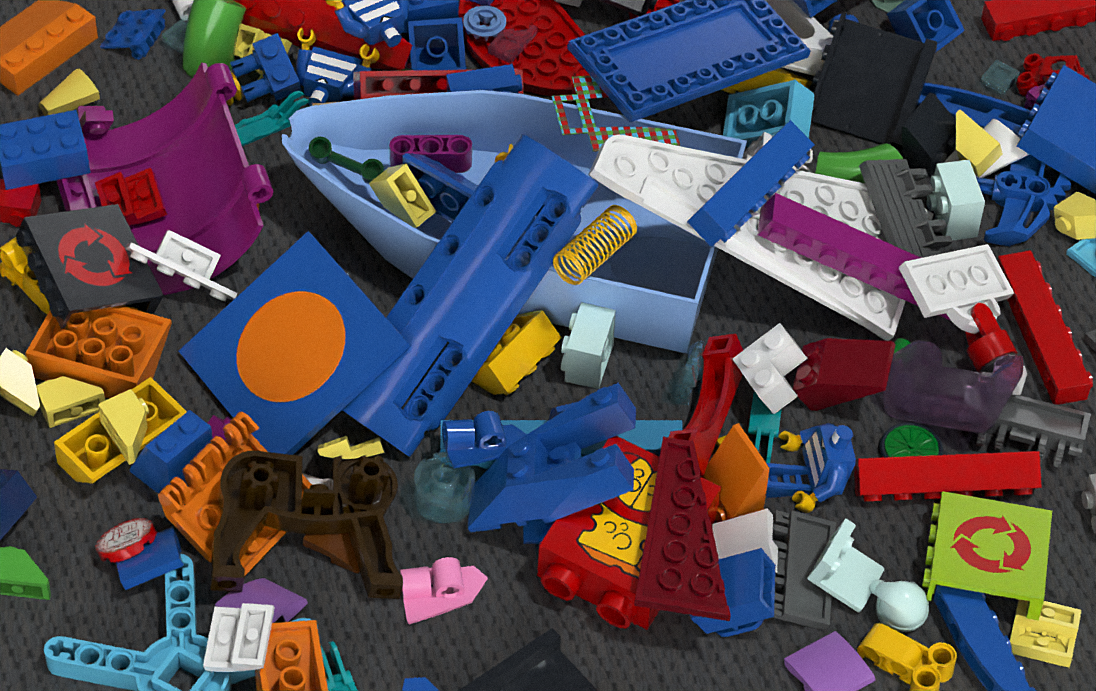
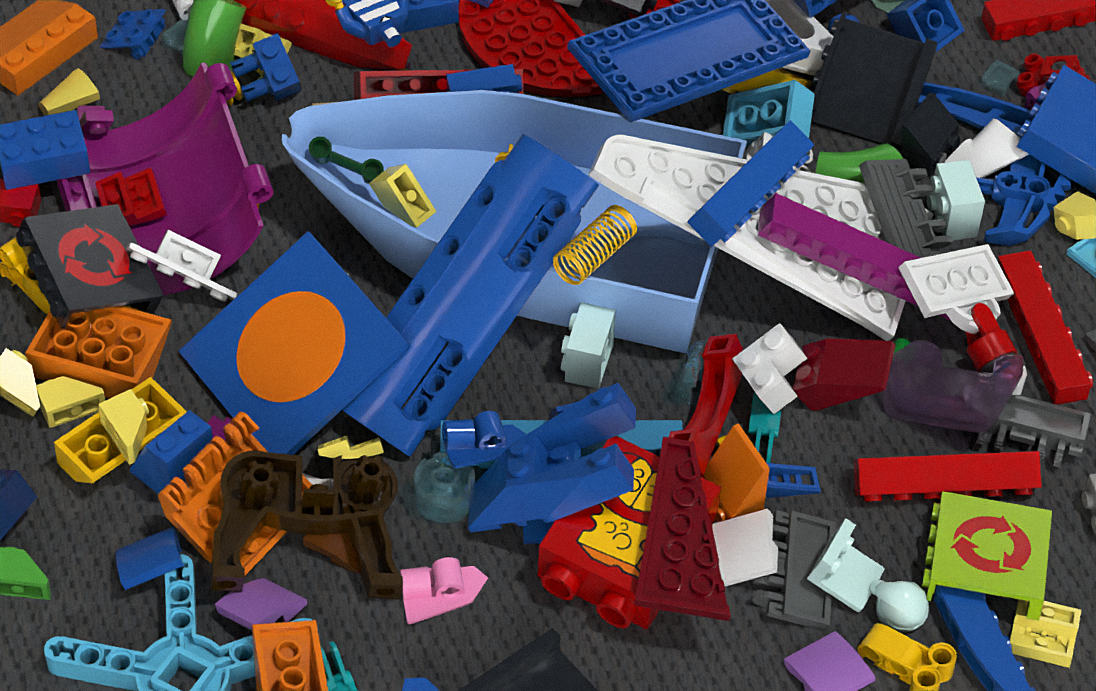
tile [95,518,157,562] -> none
white slope [203,603,275,672] -> none
teal arm [235,91,310,146] -> none
blue torso [296,28,379,106] -> none
magenta beam [389,135,472,173] -> none
blue slope [402,153,478,222] -> none
blue slope [407,18,466,70] -> none
medium blue gear [463,6,506,41] -> none
yellow slope [472,310,562,395] -> none
clear pink tile [488,25,538,64] -> none
piece [552,76,680,152] -> none
blue brick [690,548,776,637] -> none
blue torso [778,423,856,513] -> none
green wheel [880,422,943,458] -> none
light yellow slope [956,110,1003,177] -> none

